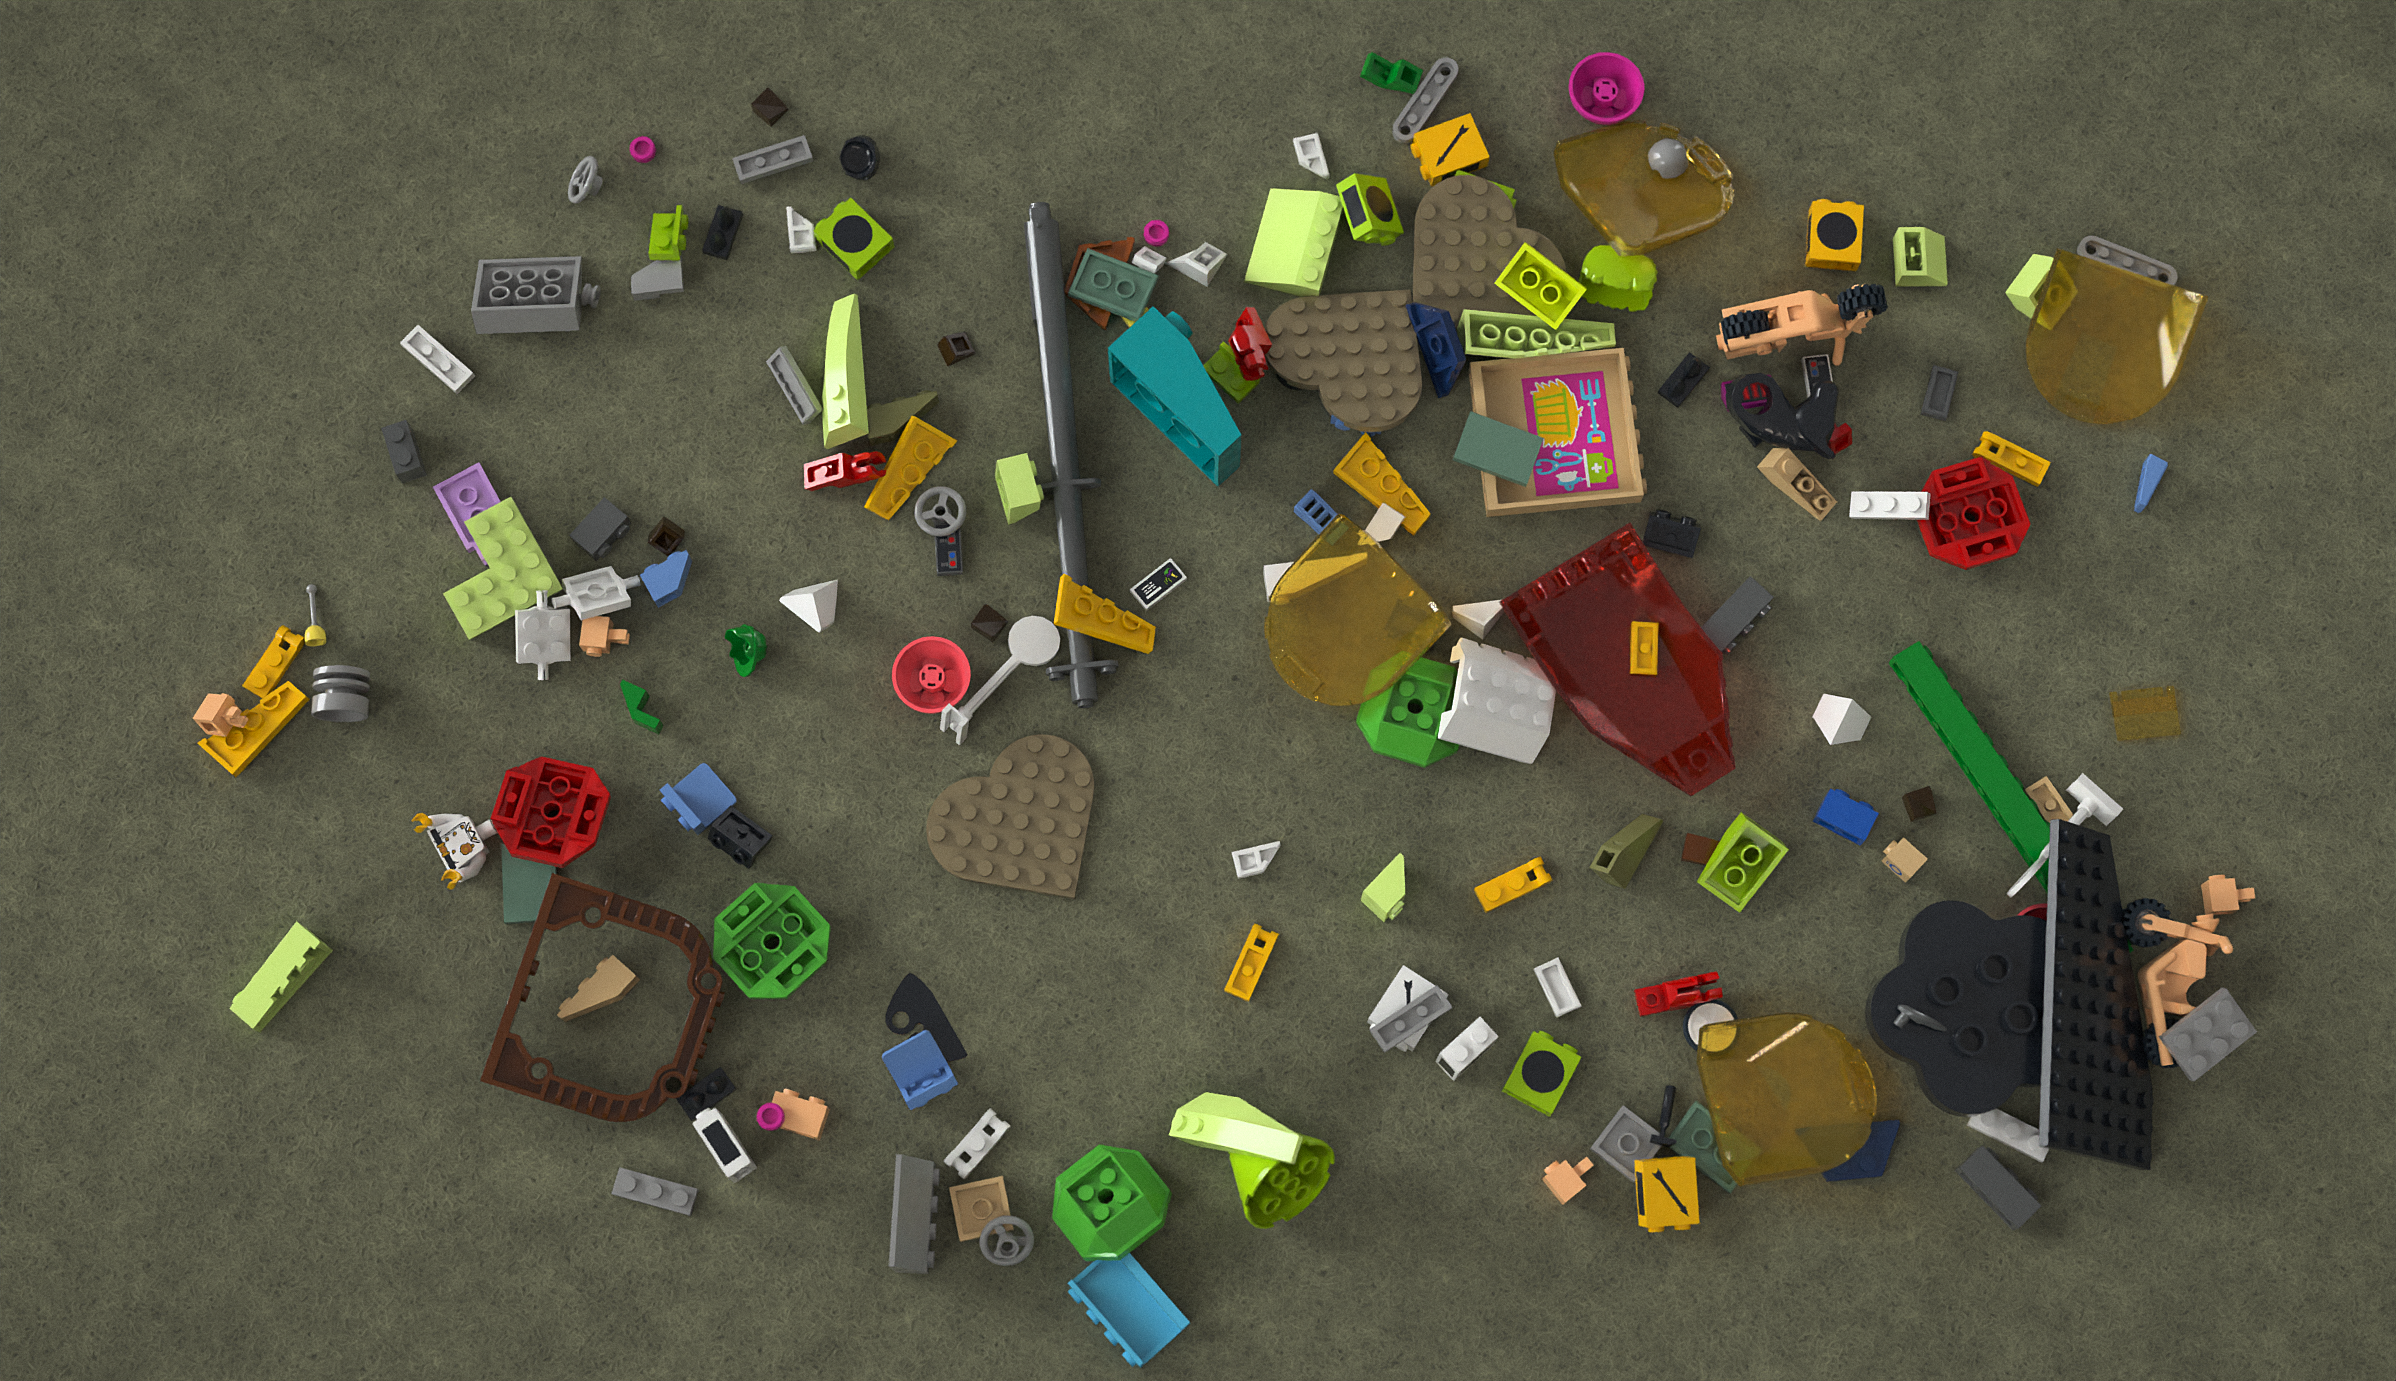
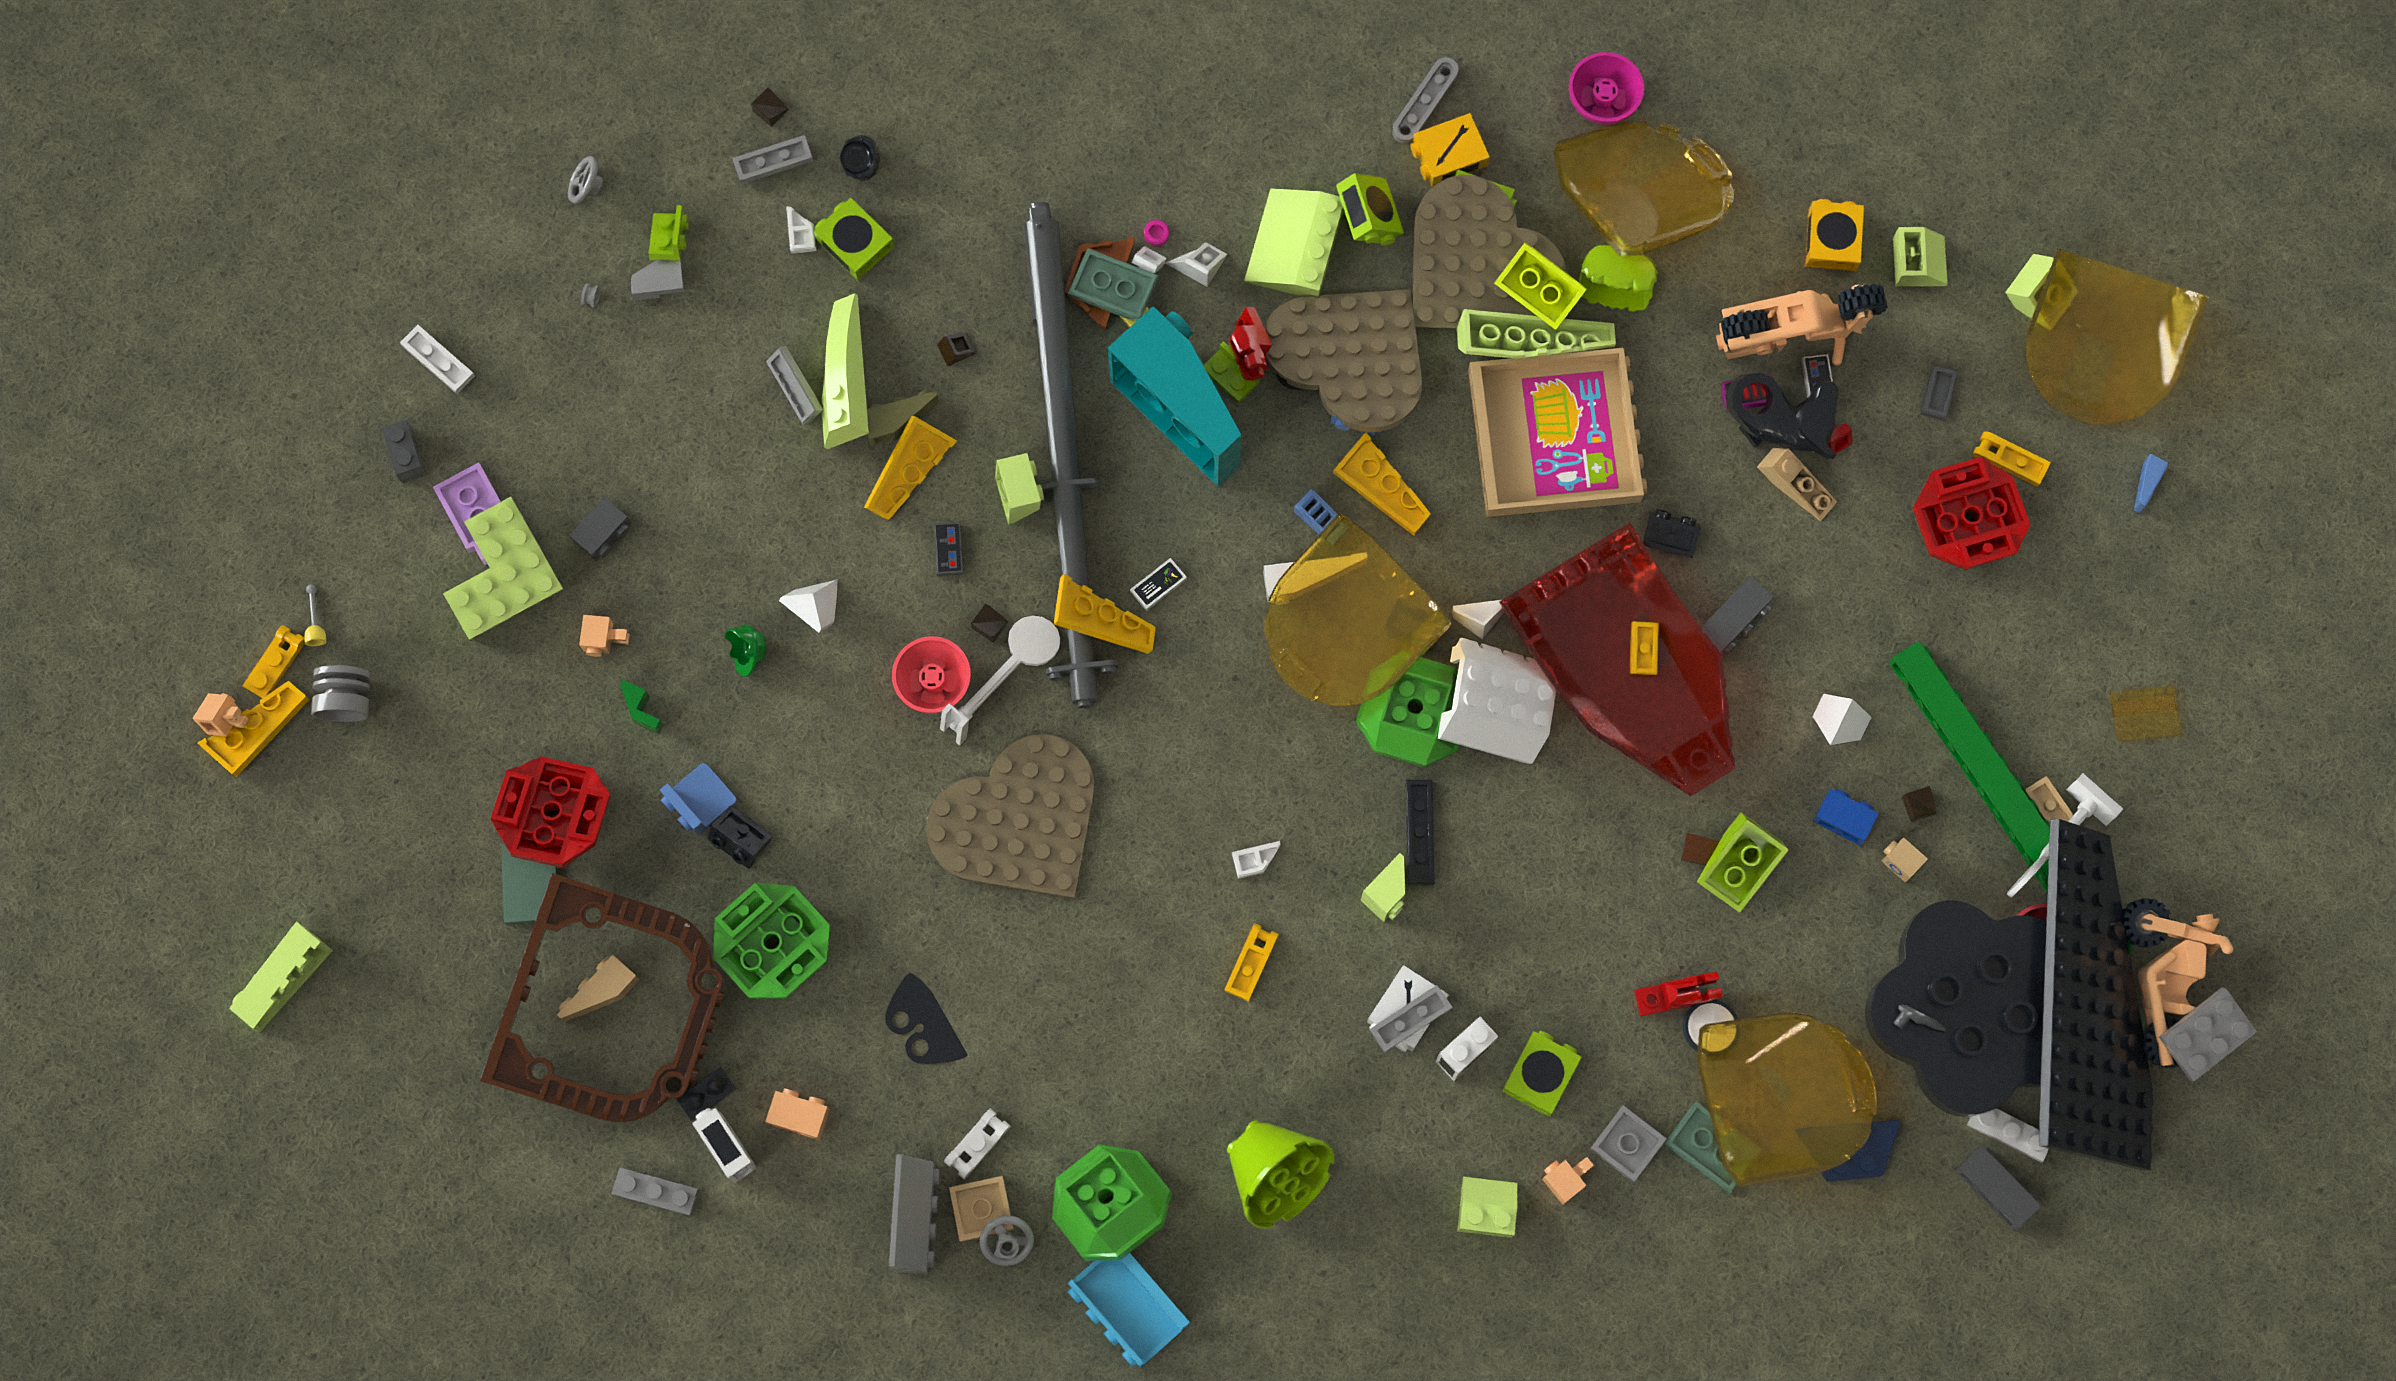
white torso [411,813,497,890] -> none
light grey slope [471,256,582,334] -> none
white plate [515,590,571,680] -> none
white plate [552,566,640,620] -> none
dark pink tile [630,137,656,163] -> none
medium blue slope [640,550,692,608] -> none
dark brown slope [647,516,685,556] -> none
black tile [702,205,743,260] -> none
dark pink tile [757,1103,785,1131] -> none
red plate [804,451,887,491] -> none
medium blue bracket [882,1030,958,1110] -> none
light grey piece [914,486,966,537] -> none
yellowish green wedge [1169,1092,1303,1164] -> none
white tile [1293,133,1330,179] -> none
white tile [1357,503,1405,545] -> none
green slope [1360,52,1423,93] -> none
dark blue wing [1405,302,1466,399] -> none
sand green tile [1453,411,1544,487] -> none
yellow plate [1474,856,1553,913] -> none
white tile [1533,958,1581,1018] -> none
olive slope [1589,814,1663,889] -> none
yellow brick [1634,1156,1700,1232] -> none
light grey hair [1648,138,1688,178] -> none
black piece [1650,1085,1677,1147] -> none
black tile [1657,352,1710,408] -> none
white plate [1849,491,1931,520] -> none
light grey plate [2077,236,2178,292] -> none
light nougat brick [2201,875,2255,915] -> none
none -> black tile [1405,780,1435,886]
none -> yellowish green slope [1457,1177,1517,1238]

